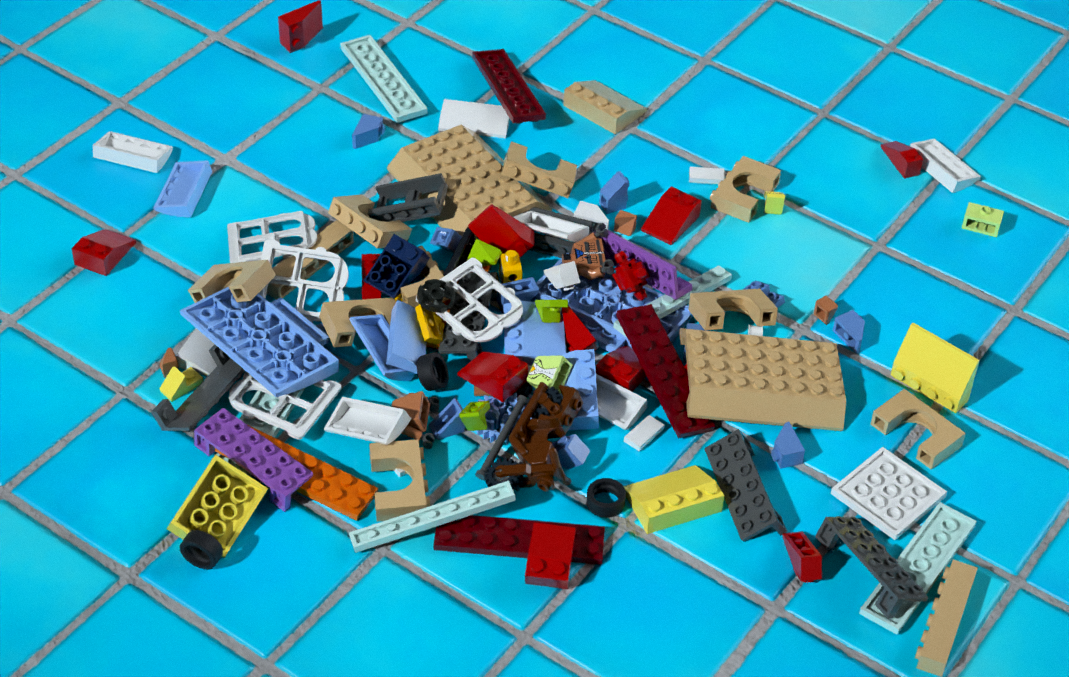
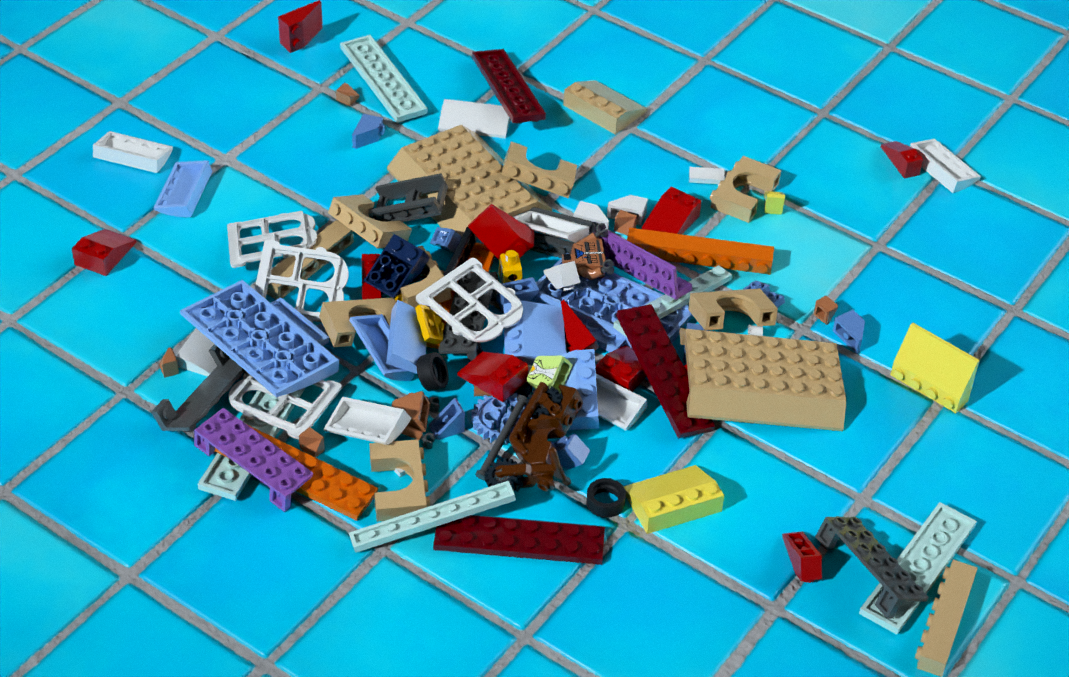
light yellow slope [160,366,203,402] -> none
light yellow slope [167,455,268,558] -> none
black tyre [180,530,223,570] -> none
tan arch [188,259,276,303] -> none
pearl dark grey piece [417,279,456,313] -> none
lime slope [459,401,490,431] -> none
lime slope [466,239,502,267] -> none
red slope [525,522,576,589] -> none
lime slope [535,299,568,323] -> none
medium blue slope [599,171,629,214] -> none
red piece [612,251,650,301] -> none
white tile [624,415,664,451] -> none
dark grey bracket [705,429,787,542] -> none
medium blue slope [771,422,805,469] -> none
white plate [830,447,947,540] -> none
tan arch [871,389,966,470] -> none
yellowish green brick [962,202,1004,237] -> none
none -> nougat slope [299,427,325,458]
none -> nougat slope [336,83,360,106]
none -> white slope [607,195,648,225]
none -> orange brick [627,228,774,275]

